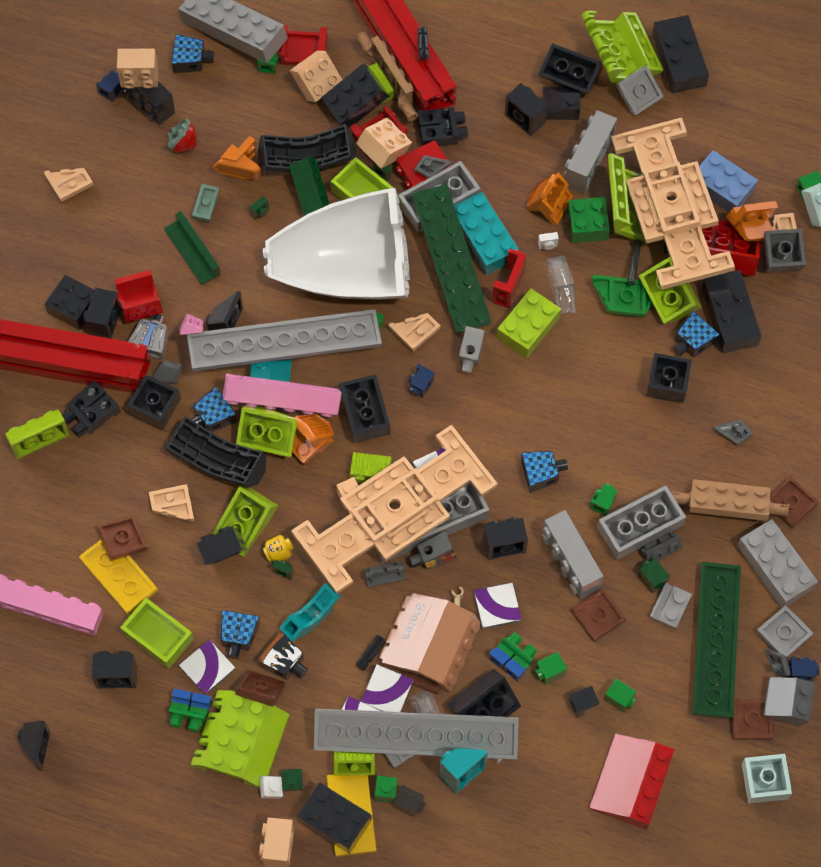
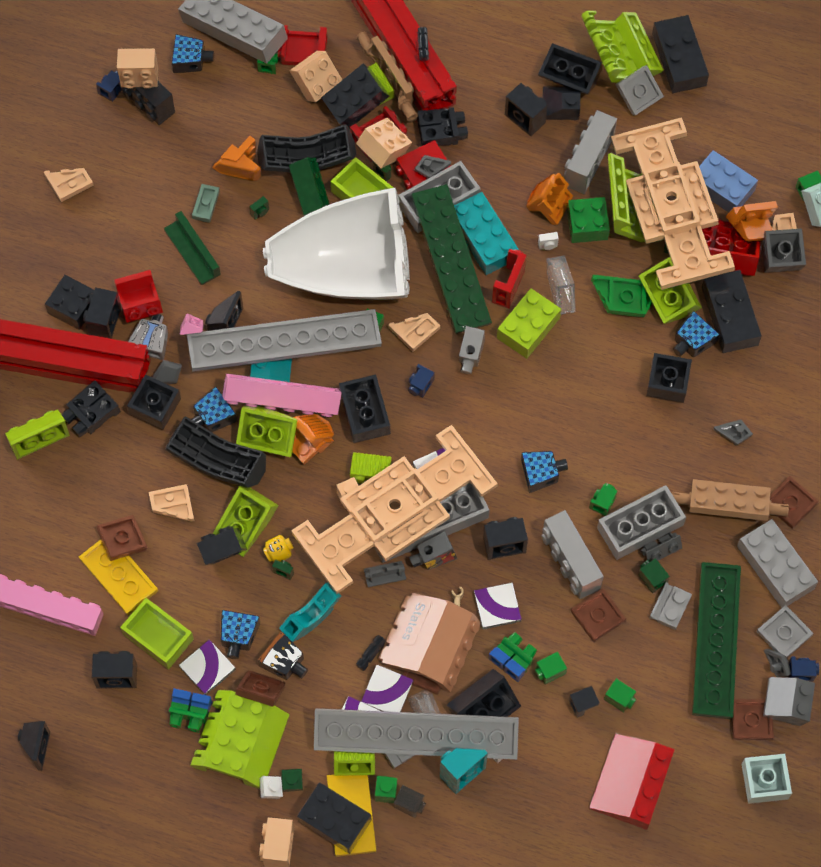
hair [167,118,197,153] -> none
pearl dark grey bar [628,240,641,286] -> none

